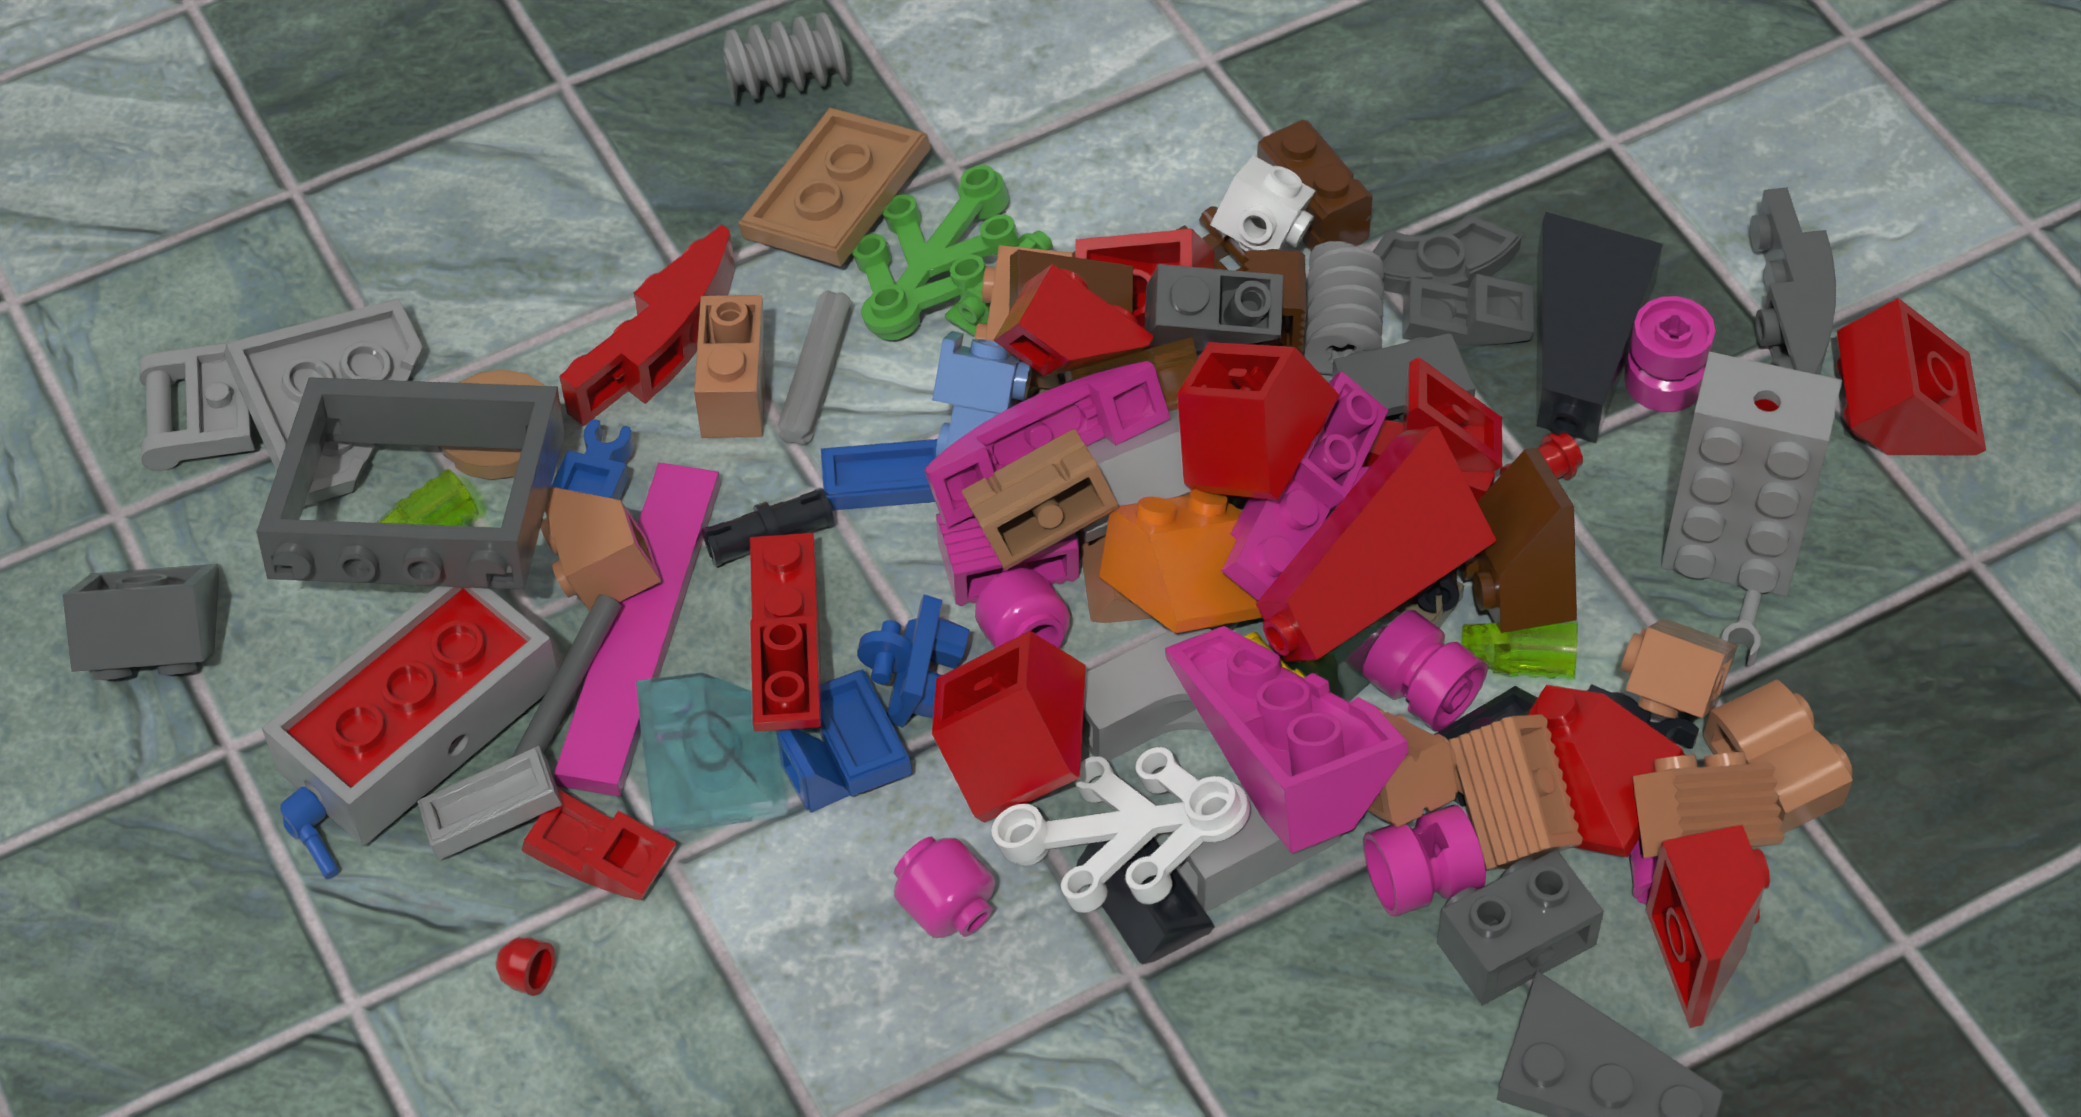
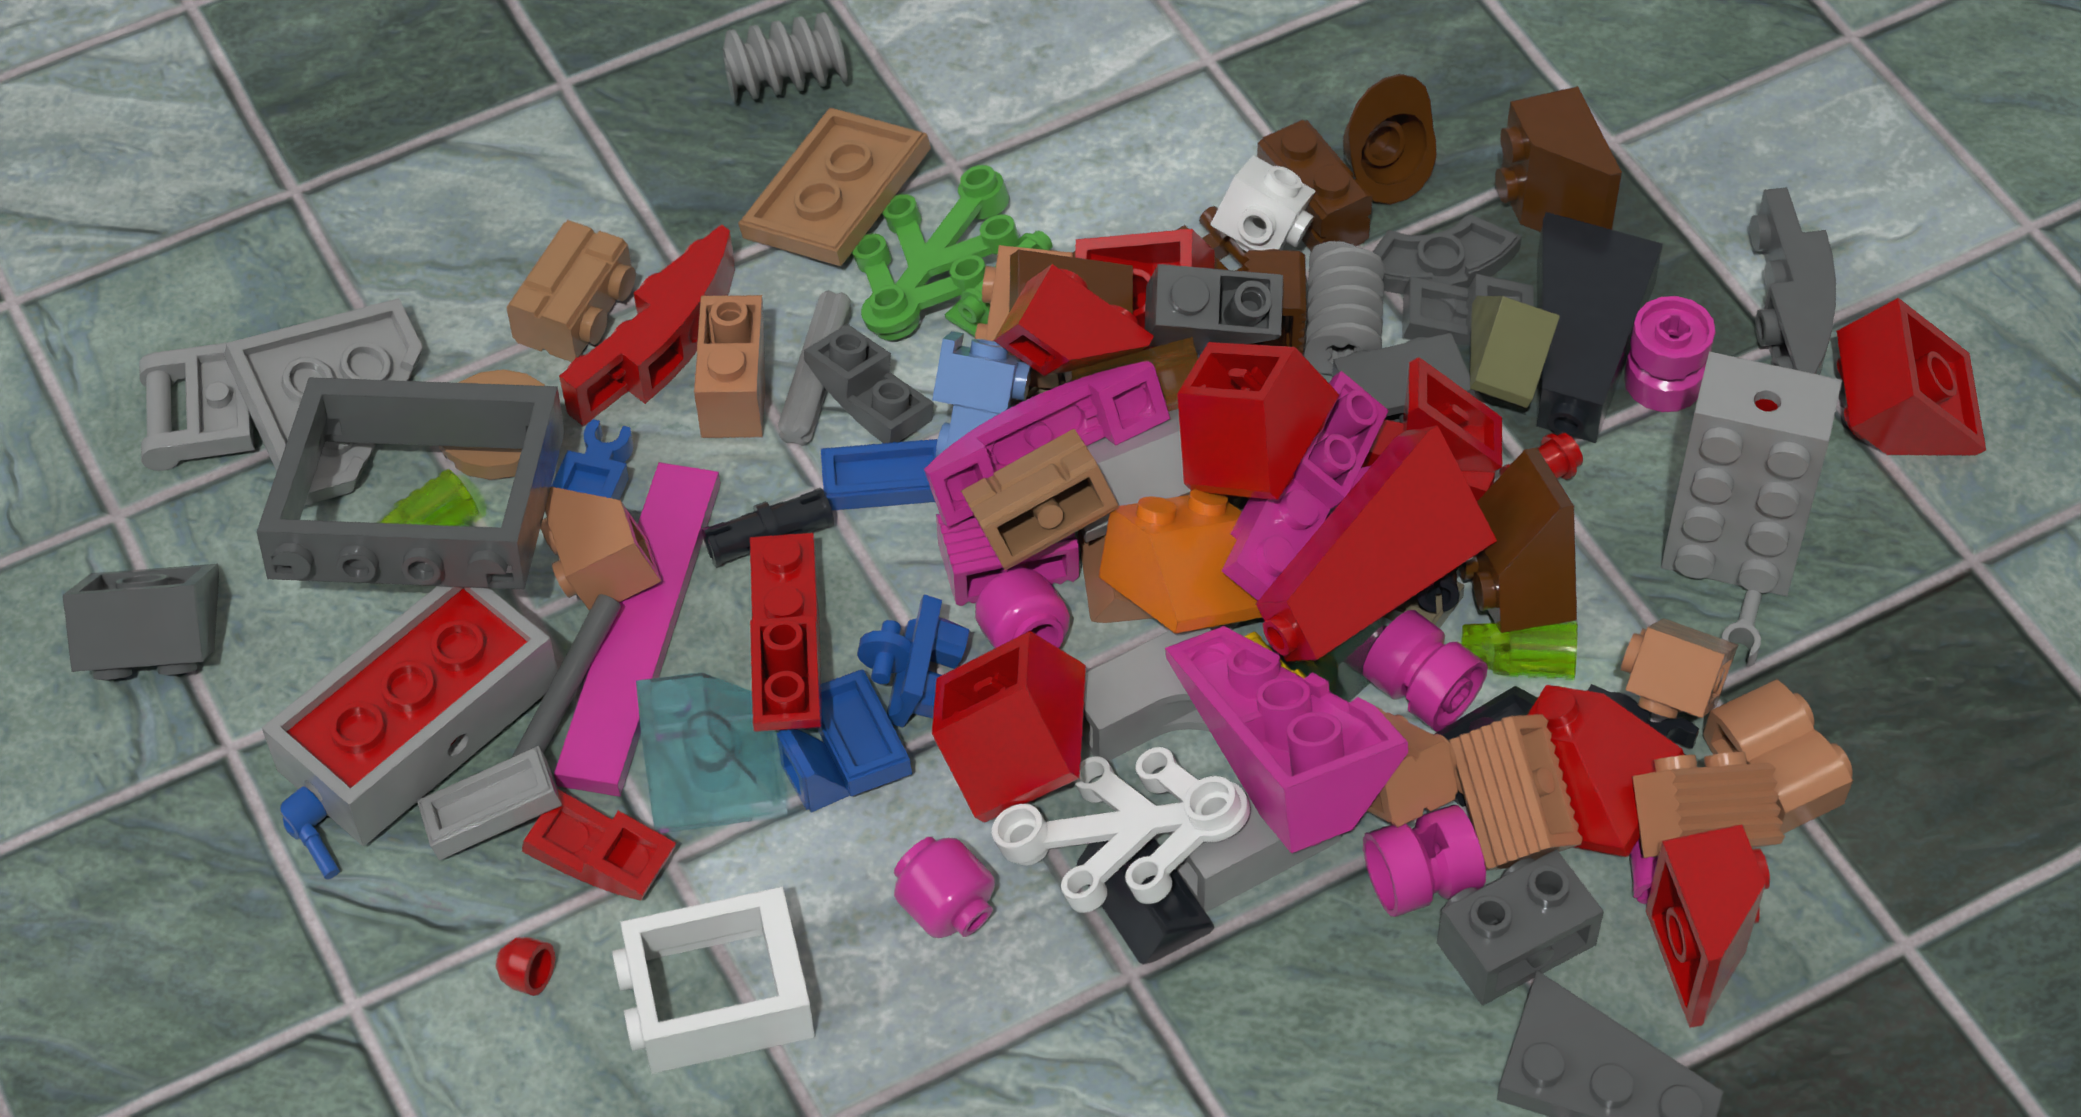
none -> medium nougat brick [506,220,636,362]
none -> white window [612,886,815,1074]
none -> dark grey slope [804,324,934,443]
none -> reddish brown piece [1343,74,1437,204]
none -> olive slope [1470,296,1560,408]
none -> reddish brown slope [1495,86,1622,232]

